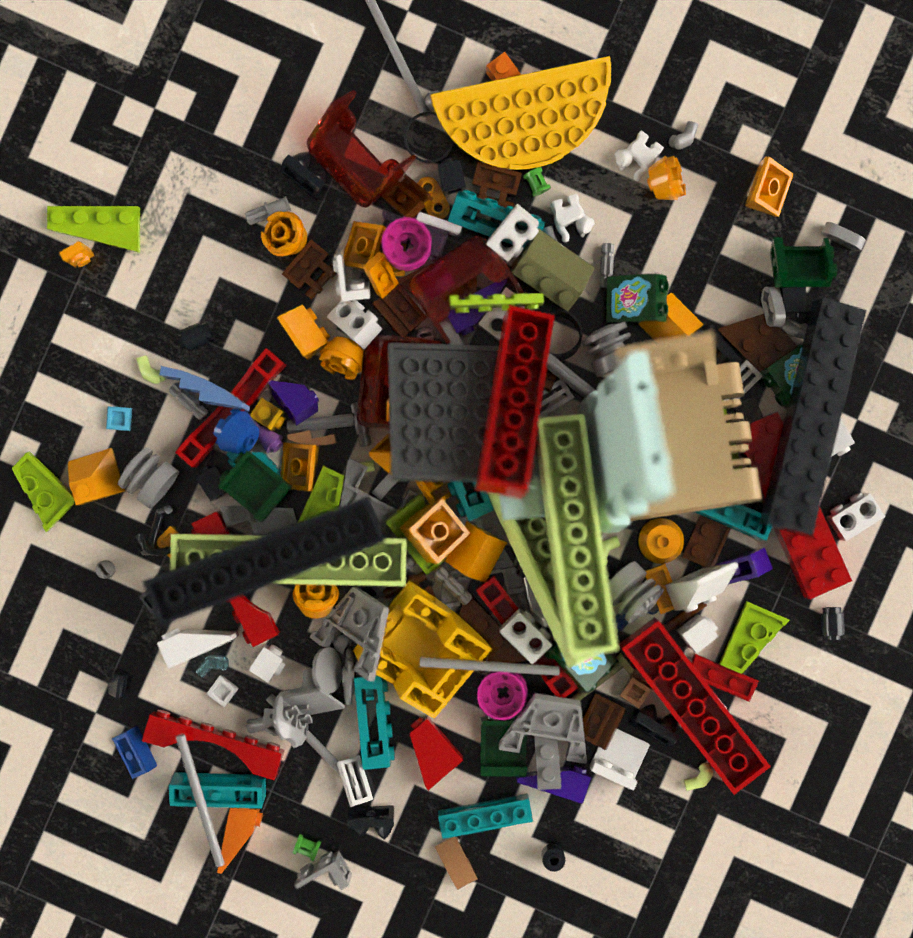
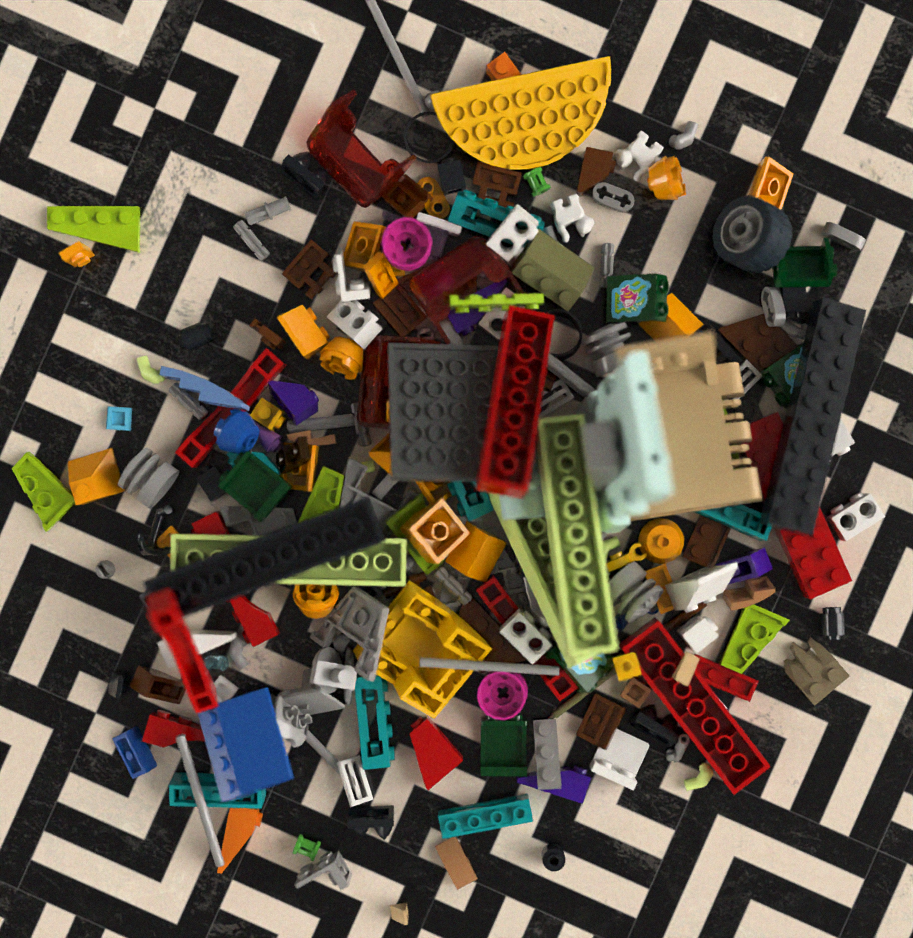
white brick [249,644,286,683] -> none
light orange cone [261,211,307,256] -> none
light grey wing [499,693,587,764] -> none
none -> reddish brown slope [130,665,186,705]
none -> red arch [147,589,219,714]
none -> blue slope [198,688,294,802]
none -> light grey arm [229,635,249,671]
none -> light grey axle [234,220,269,261]
none -> reddish brown plate [250,319,287,350]
none -> dark brown slope [275,436,310,474]
none -> tile [310,660,357,690]
none -> tan piece [390,903,409,925]
none -> reddish brown slope [576,147,616,197]
none -> light grey slope [582,420,623,492]
none -> light grey beam [592,182,635,213]
none -> yellow plate [605,542,647,572]
none -> yellow bracket [612,652,641,681]
none -> light grey arm [666,734,690,763]
none -> tan piece [672,651,699,687]
none -> black wheel [713,195,792,273]
none -> medium nougat slope [723,576,776,611]
none -> dark tan plate [784,637,850,706]

